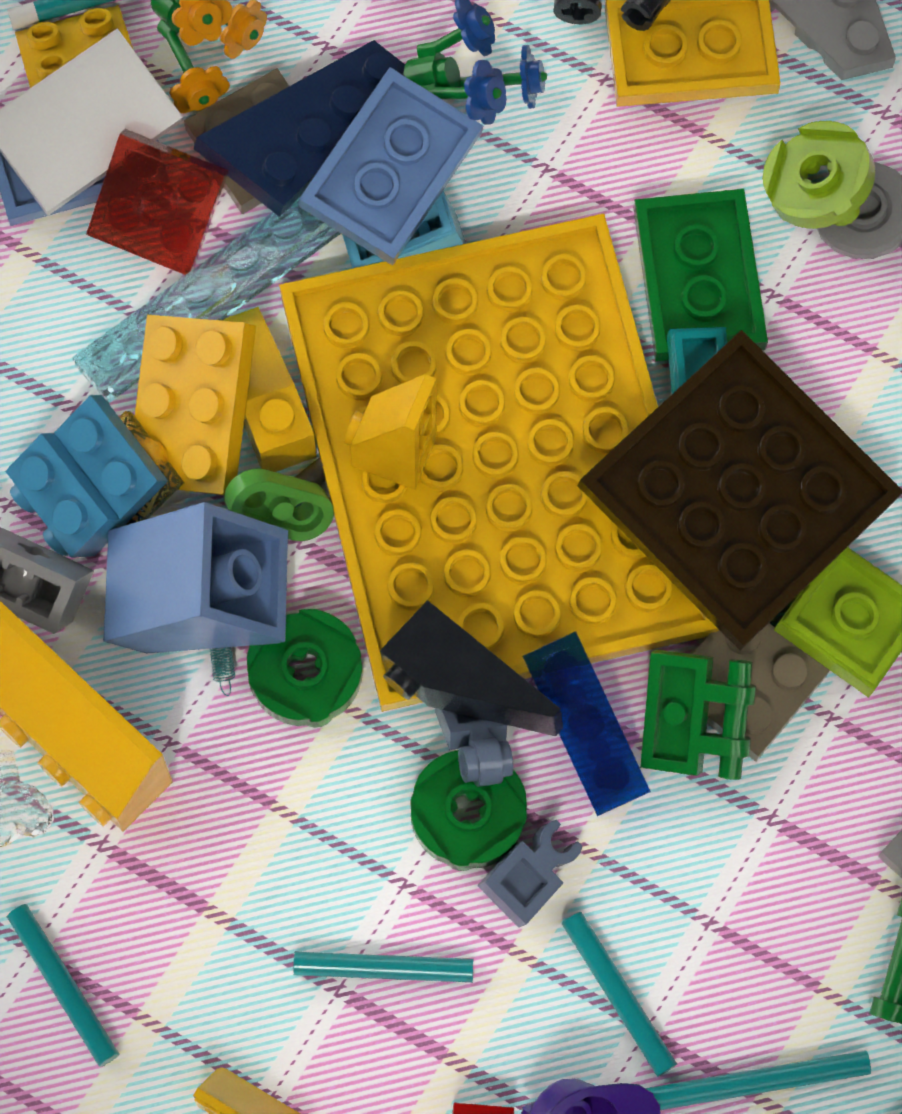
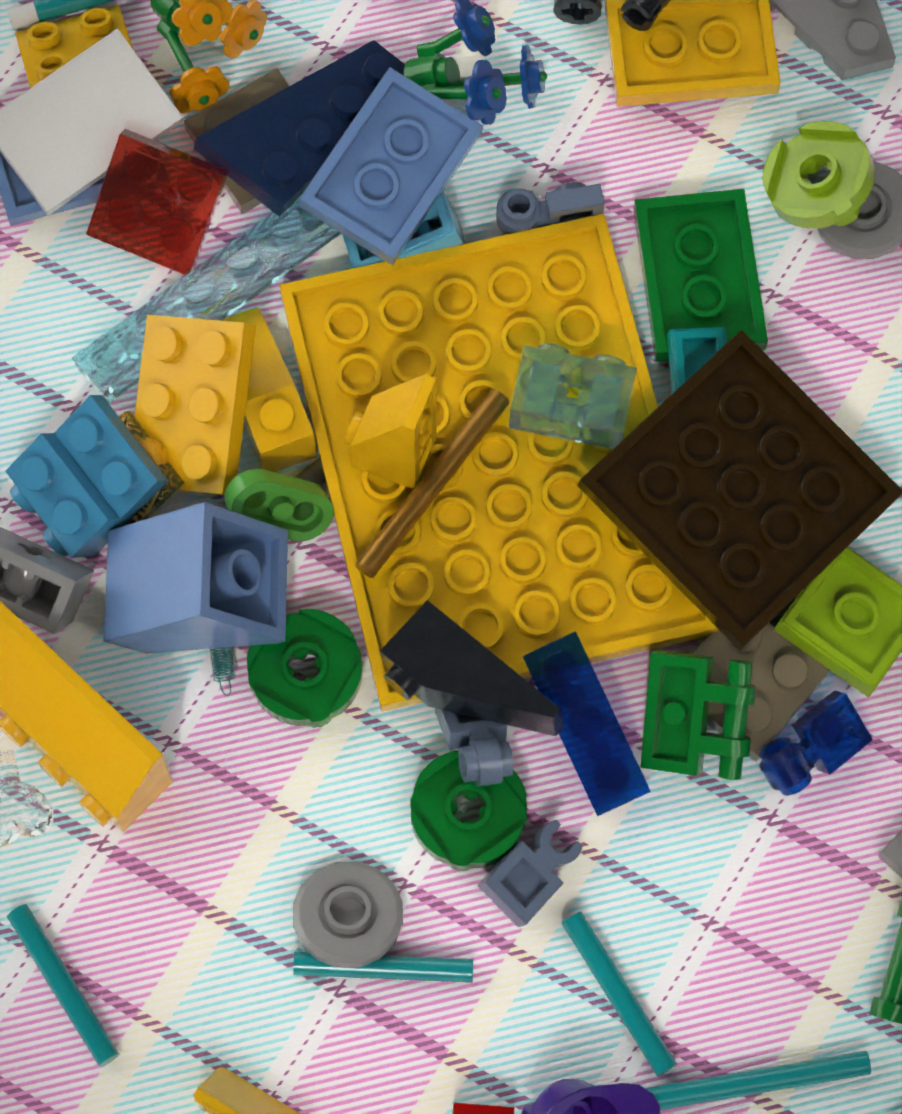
none -> light grey wheel [293,861,403,968]
none -> pearl gold bar [355,389,510,578]
none -> sand blue plate [496,182,605,235]
none -> clear light blue brick [509,344,637,449]
none -> clear blue plate [759,690,873,796]

